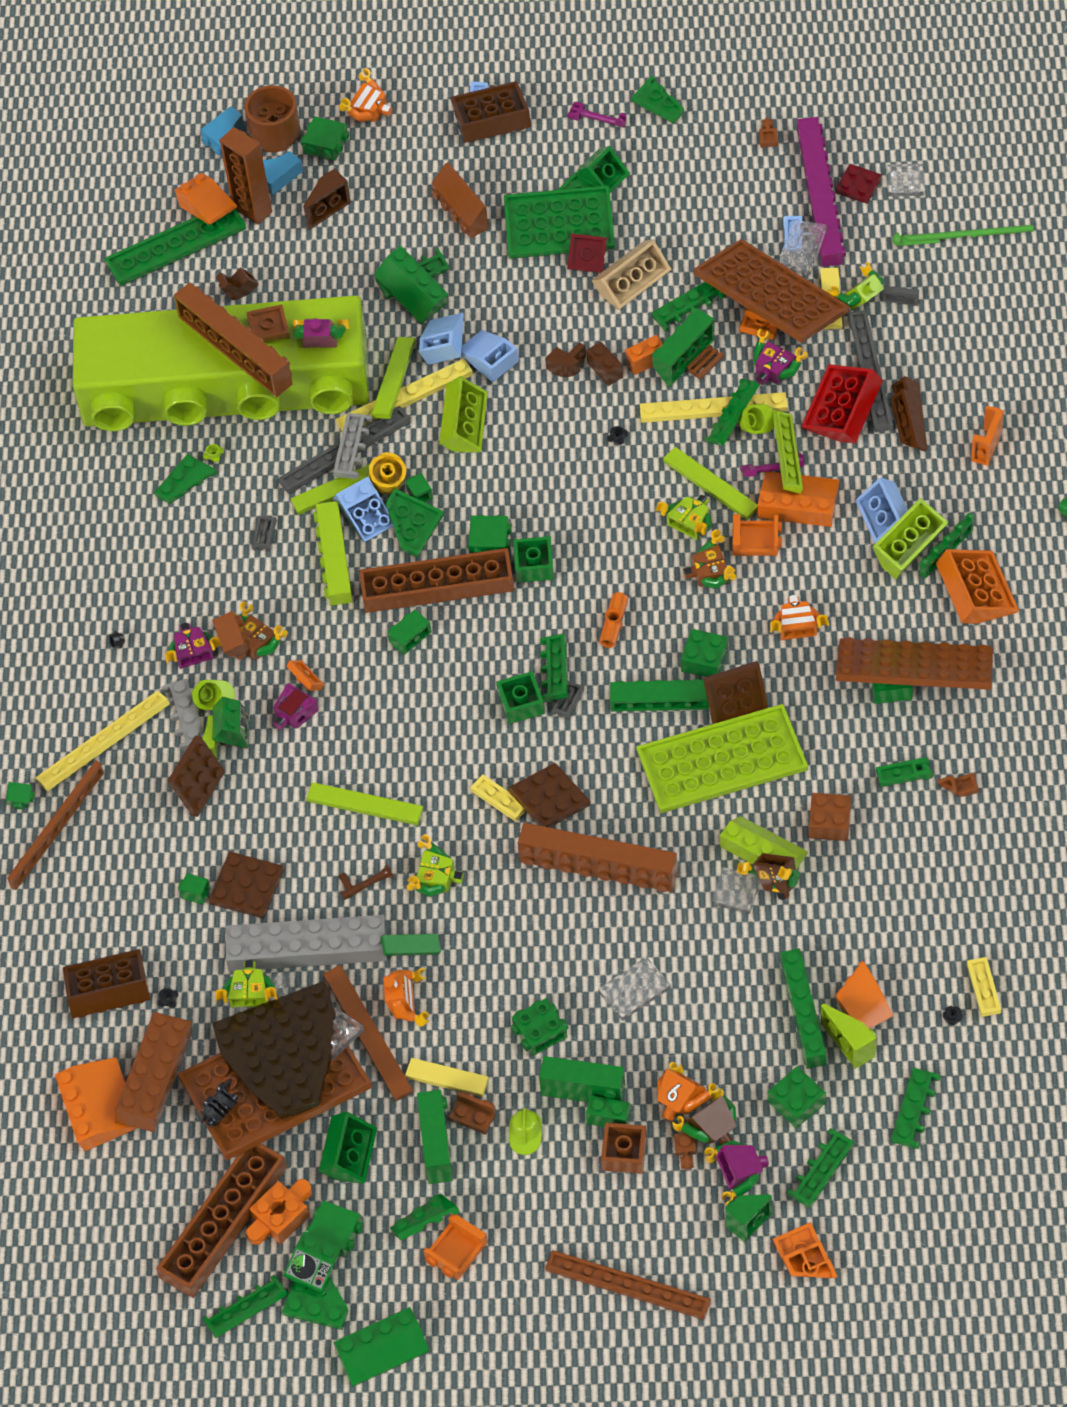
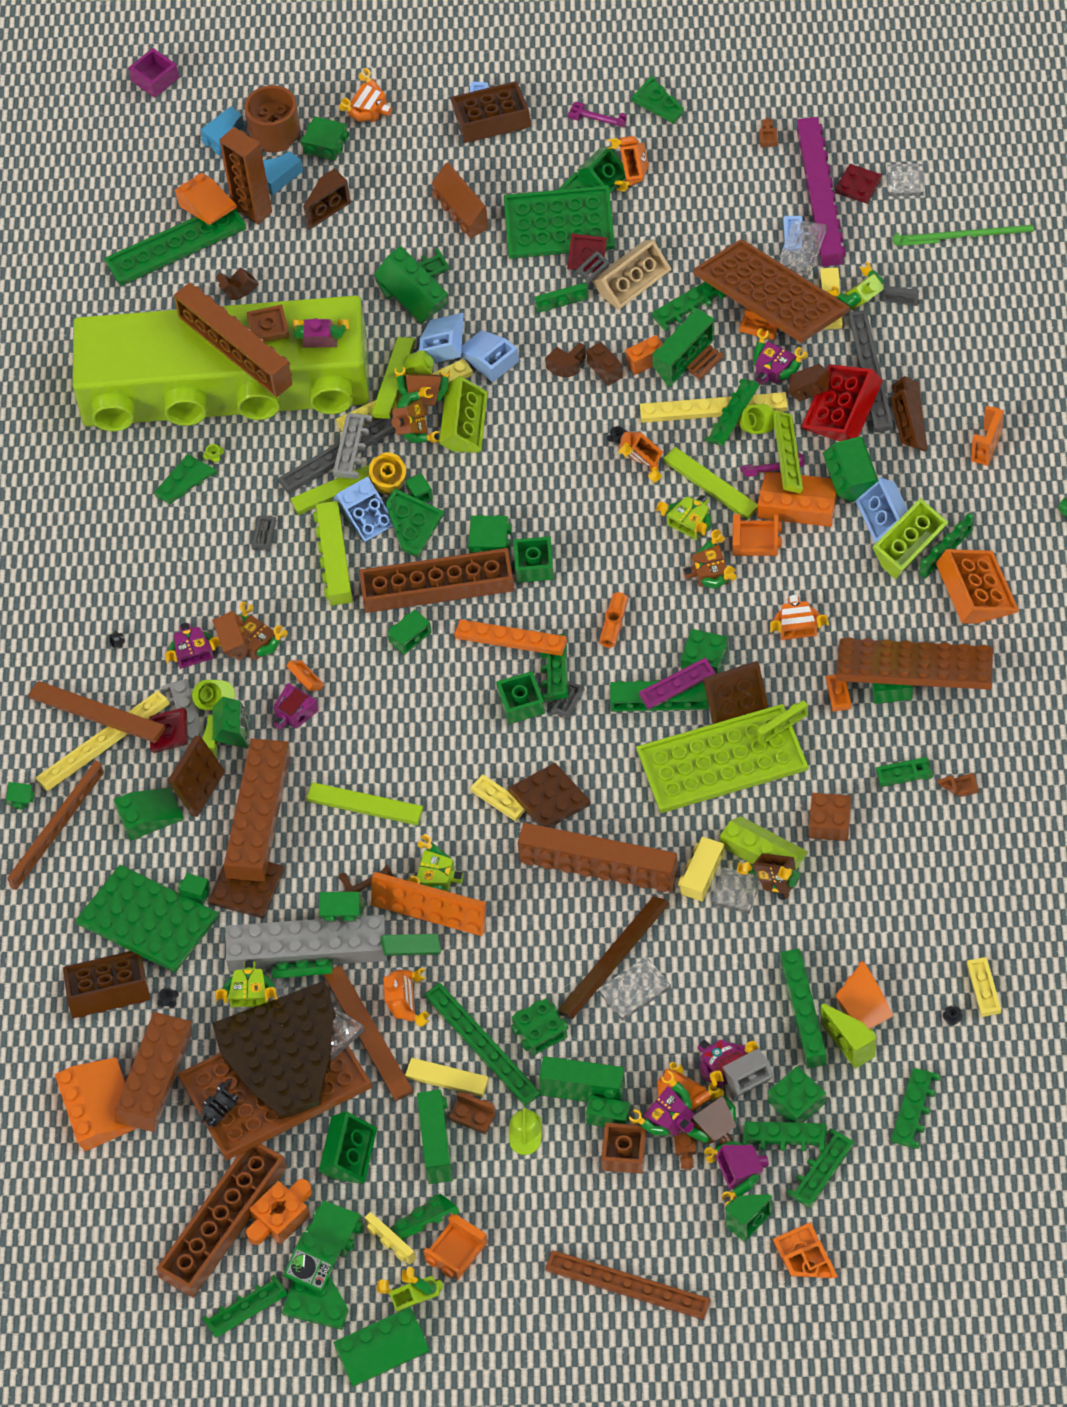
none -> dark orange tile [28,681,165,743]
none -> green plate [76,865,219,973]
none -> green slope [113,787,184,841]
none -> magenta piece [128,48,179,98]
none -> dark red plate [149,708,188,753]
none -> dark orange brick [224,738,291,882]
none -> green plate [272,958,334,979]
none -> green slope [319,892,366,922]
none -> light yellow plate [365,1212,416,1265]
none -> orange plate [371,872,487,936]
none -> torso [376,1267,443,1312]
none -> torso [391,387,440,443]
none -> dark orange torso [394,367,451,416]
none -> lime brick [404,350,434,374]
none -> green tile [424,983,541,1107]
none -> orange plate [454,619,567,656]
none -> green plate [534,282,588,313]
none -> reddish brown tile [558,896,669,1019]
none -> dark grey tile [575,251,610,285]
none -> orange torso [606,136,649,192]
none -> orange torso [618,432,663,483]
none -> torso [629,1071,694,1136]
none -> magenta plate [639,658,715,710]
none -> light yellow brick [678,837,725,902]
none -> torso [697,1040,760,1088]
none -> light grey slope [723,1049,773,1099]
none -> green hinge [742,1121,827,1152]
none -> lime plate [757,700,808,745]
none -> reddish brown brick [788,364,830,402]
none -> green slope [822,437,879,502]
none -> orange plate [825,674,852,712]

